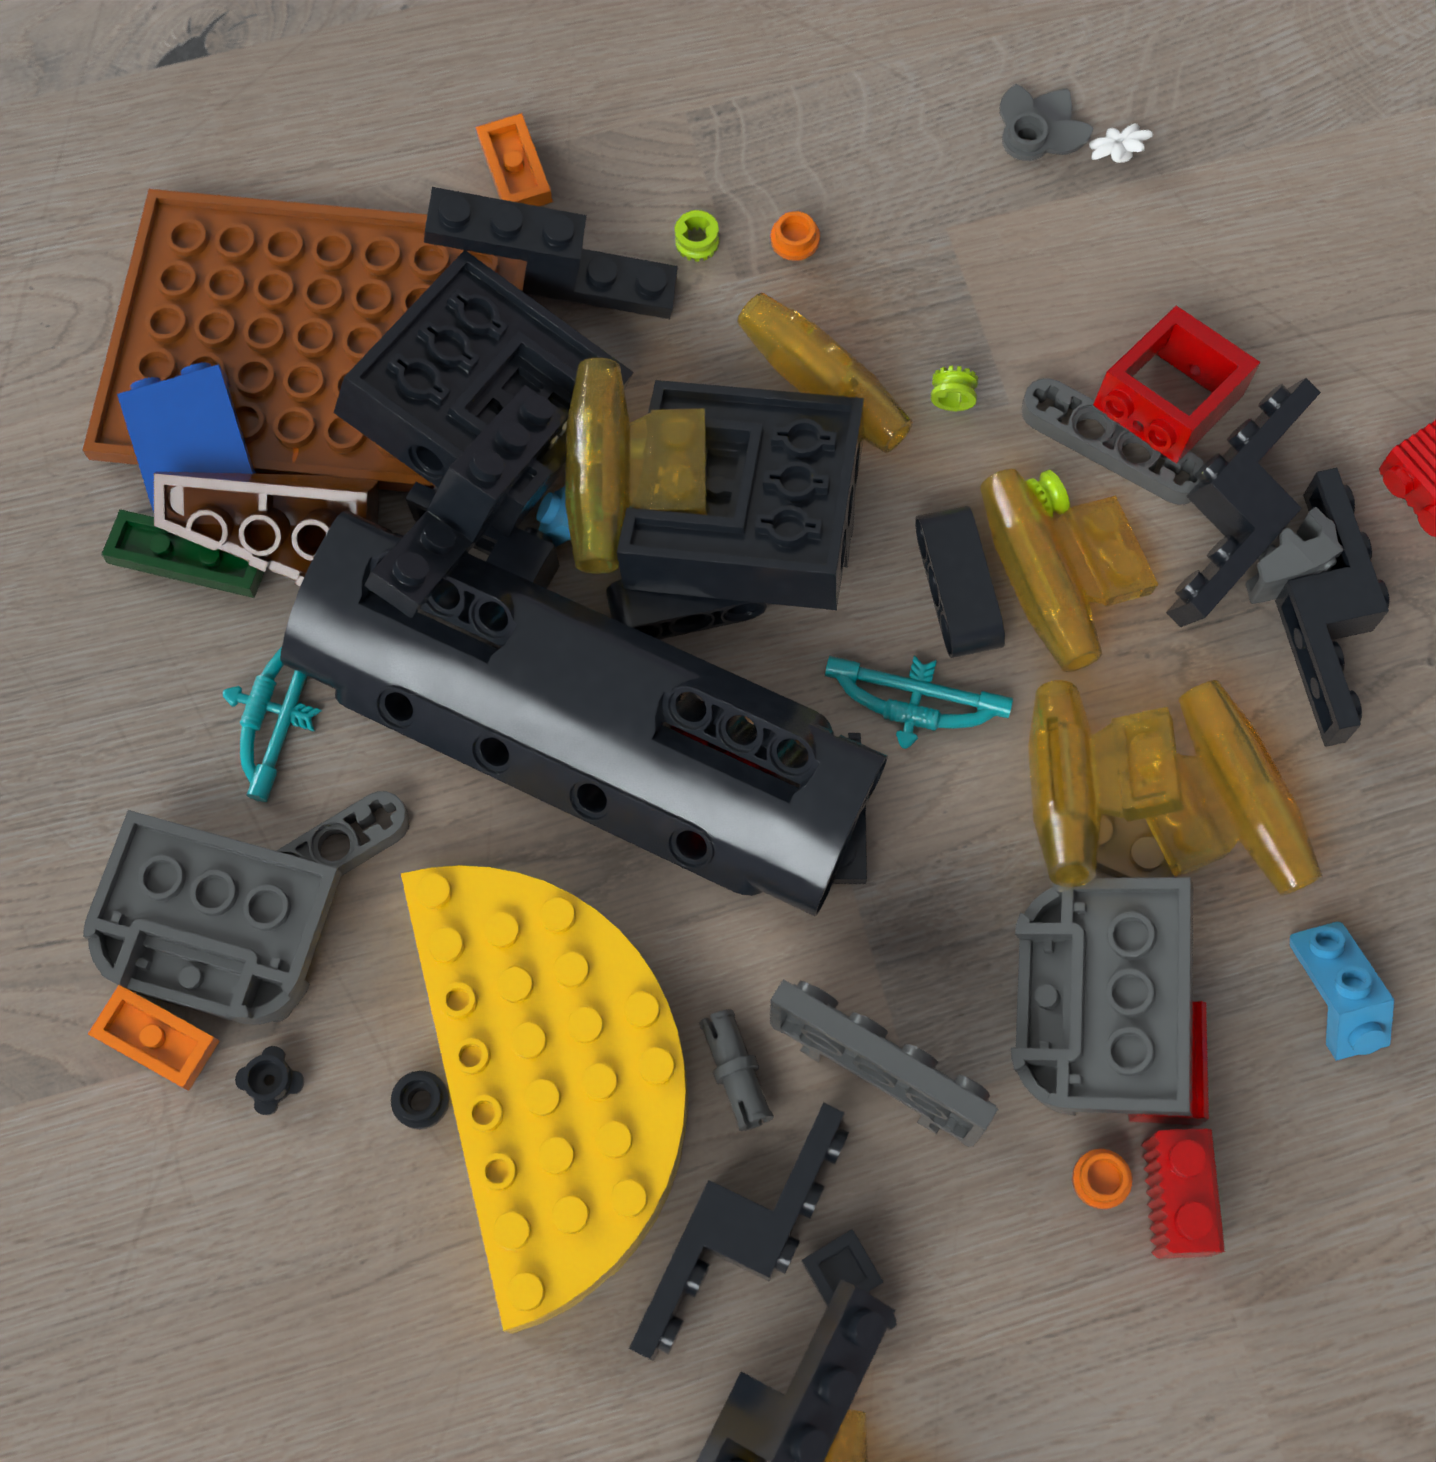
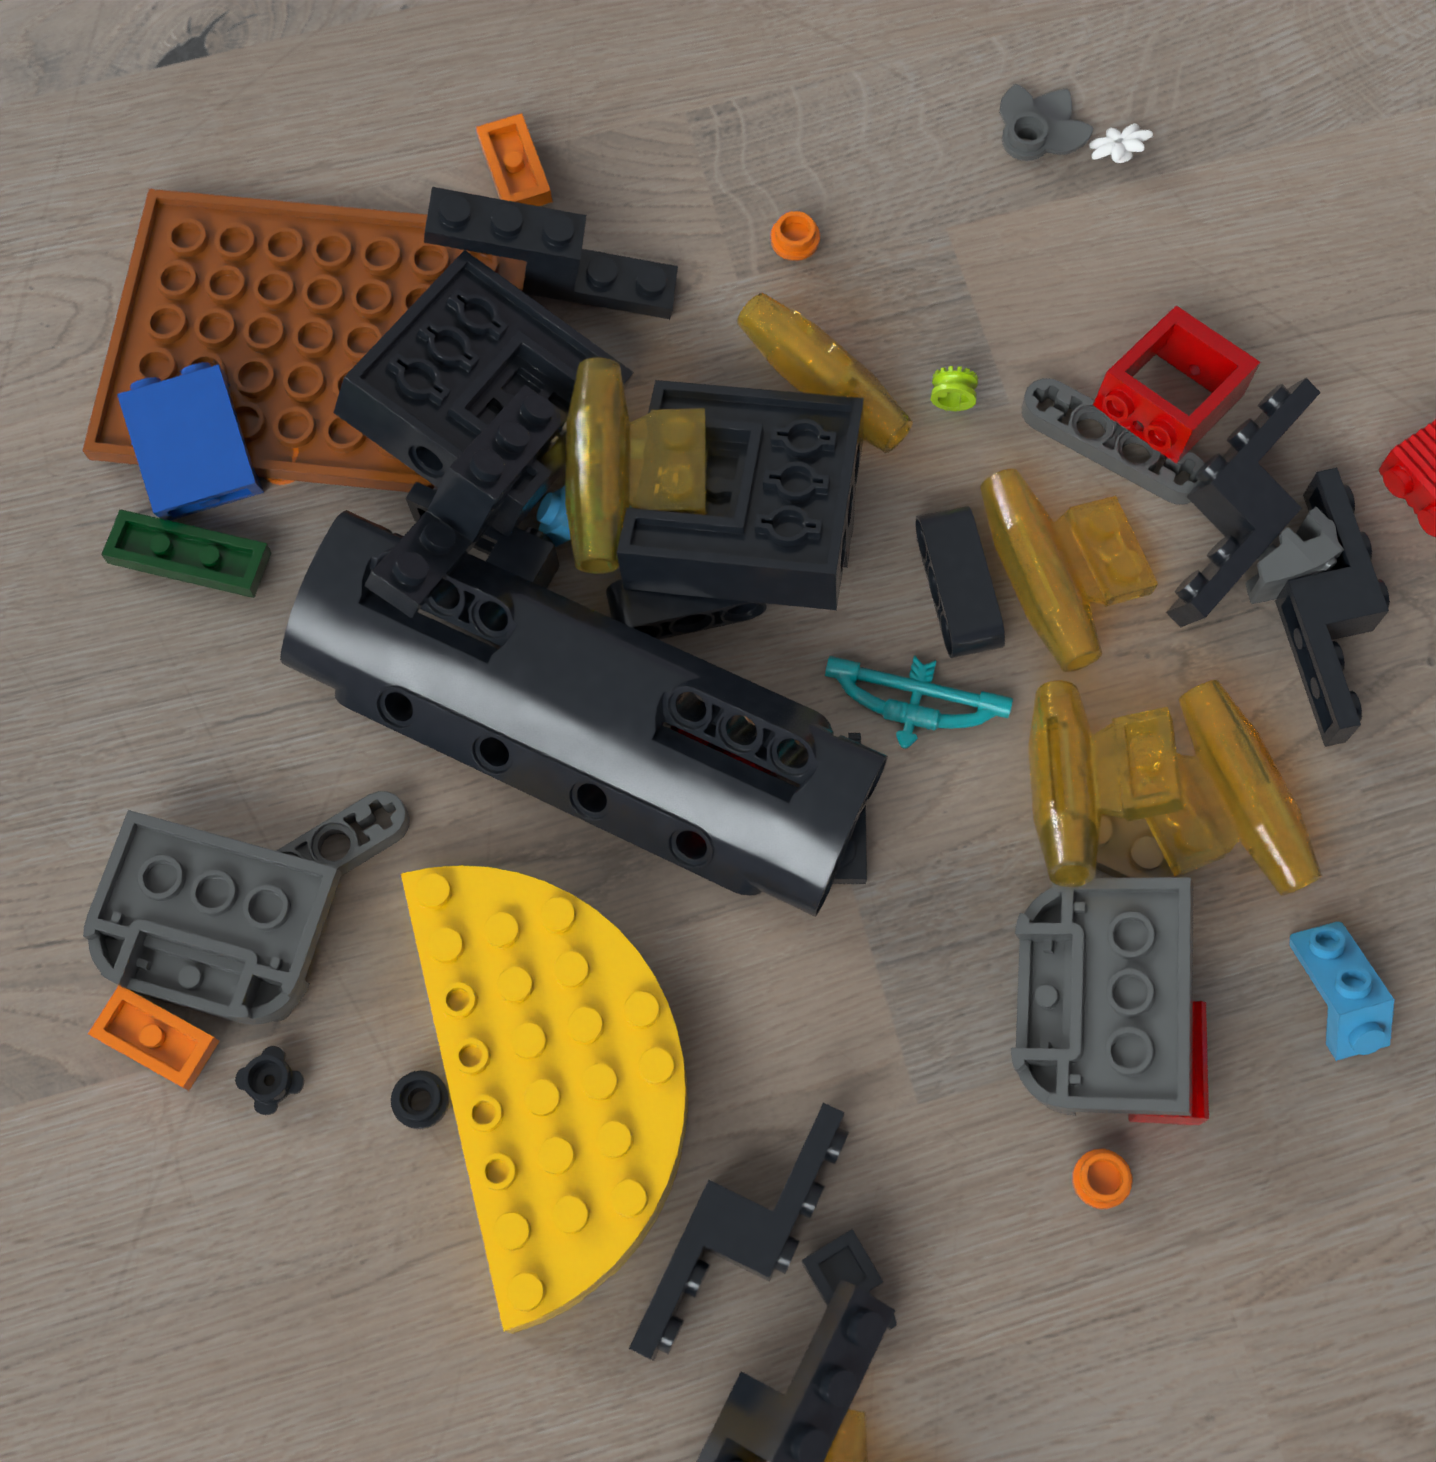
reddish brown wedge [154,471,379,586] -> none
teal piece [222,647,322,802] -> none
lime bush [674,210,719,262] -> none
dark grey pin [699,1009,774,1131] -> none
dark grey plate [770,979,998,1147] -> none
lime bush [1023,470,1070,523] -> none
red brick [1141,1128,1225,1259] -> none

